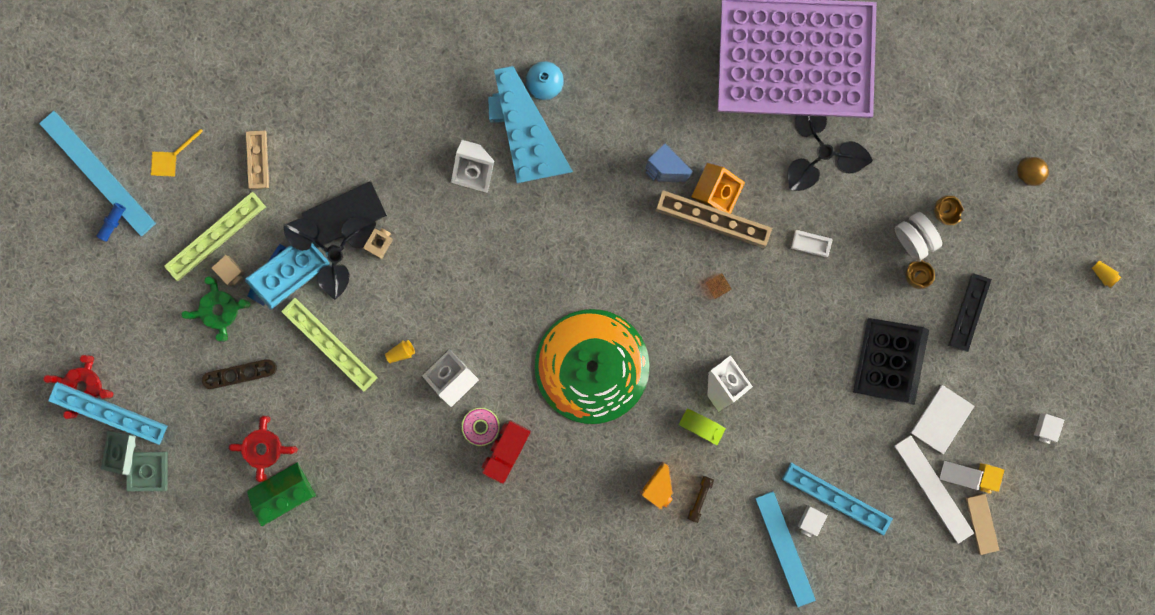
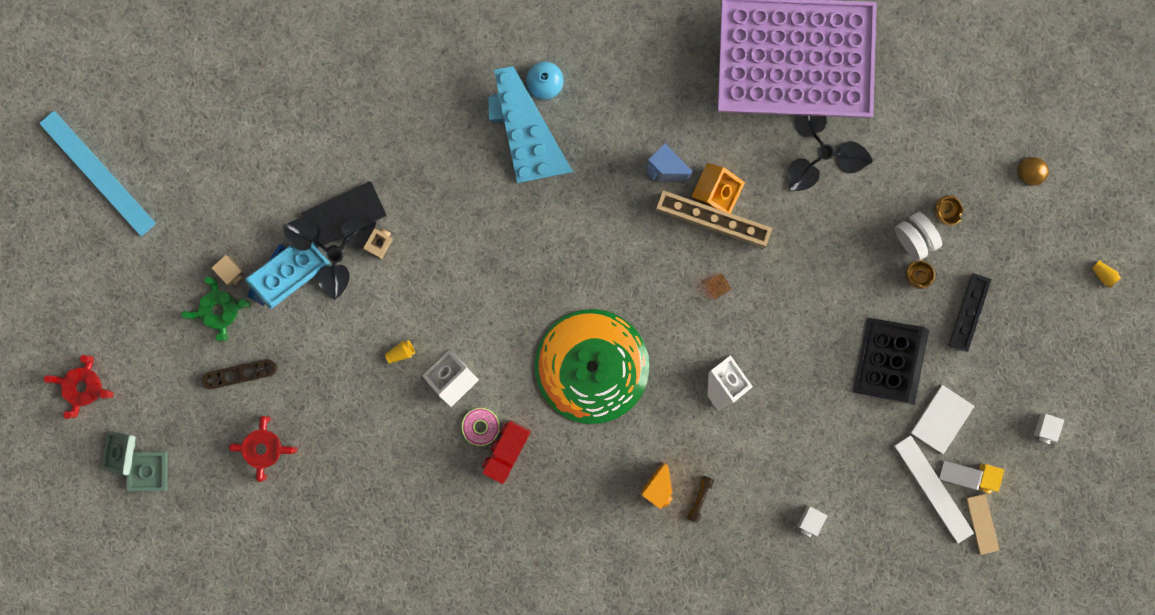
medium azure plate [48,382,168,445] -> none
blue pin [96,203,126,241] -> none
yellow piece [151,129,203,177] -> none
yellowish green plate [164,192,266,281] -> none
tan plate [246,131,269,189] -> none
green slope [247,462,316,526] -> none
yellowish green plate [281,298,378,392] -> none
white slope [451,140,494,193] -> none
lime brick [679,408,726,445] -> none
medium azure tile [755,491,816,607] -> none
medium azure tile [782,463,893,535] -> none
white tile [790,230,833,258] -> none

